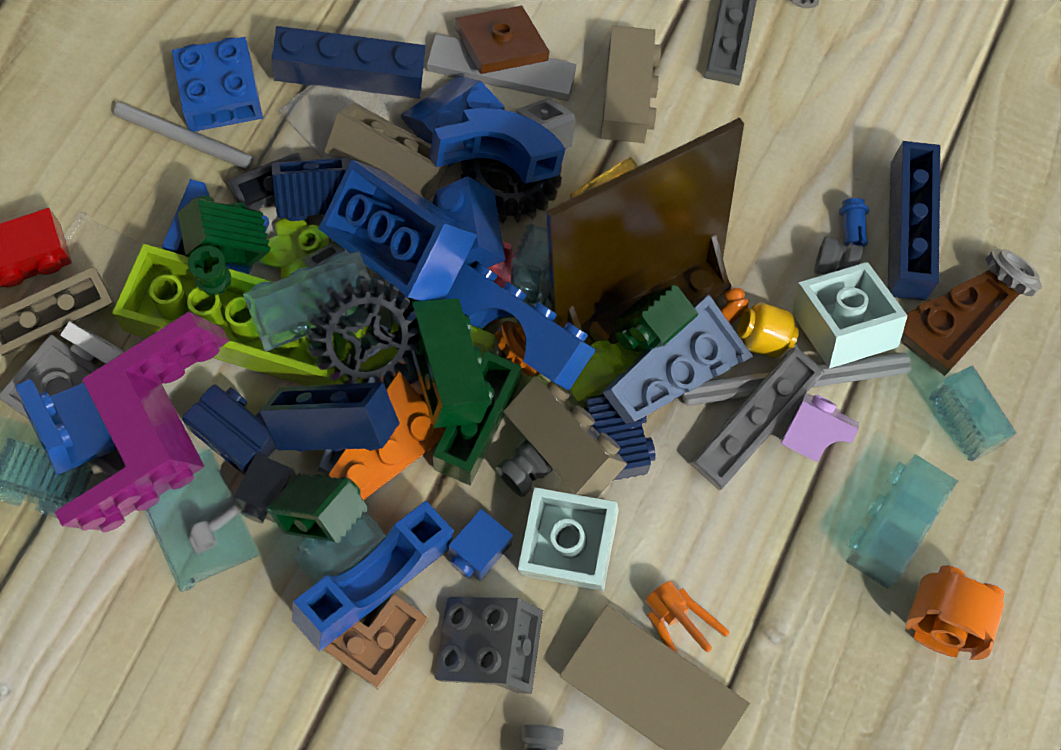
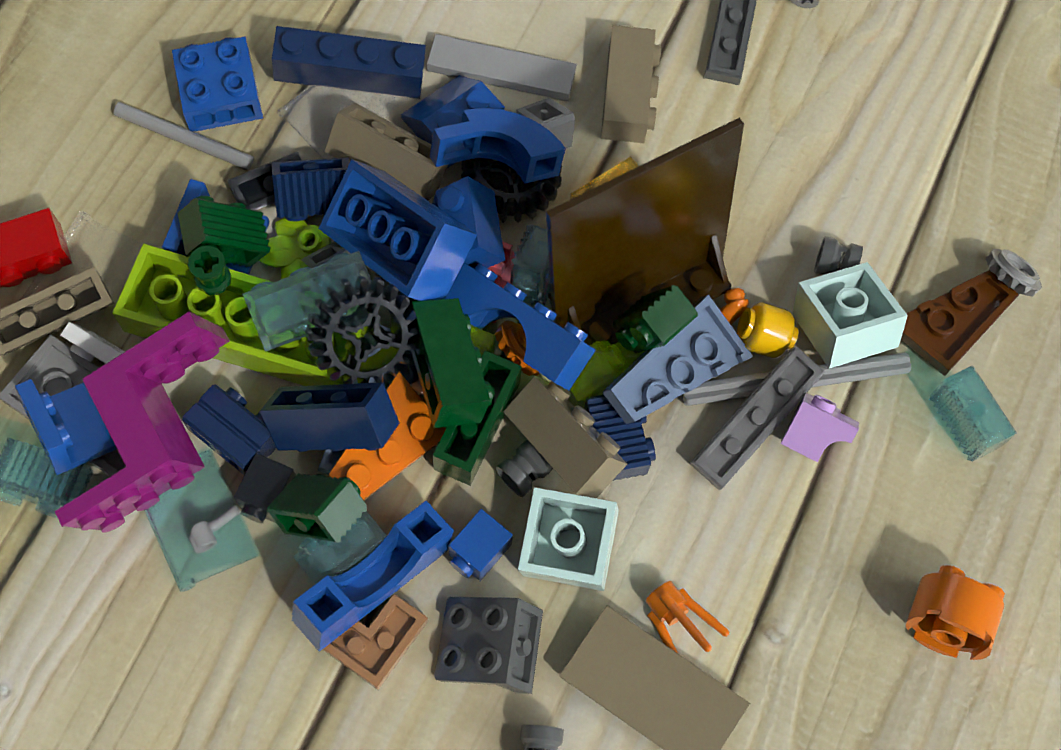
reddish brown plate [455,5,550,74] -> none
blue pin [838,198,869,247] -> none
clear light blue brick [845,454,958,589] -> none
dark blue brick [887,141,940,301] -> none

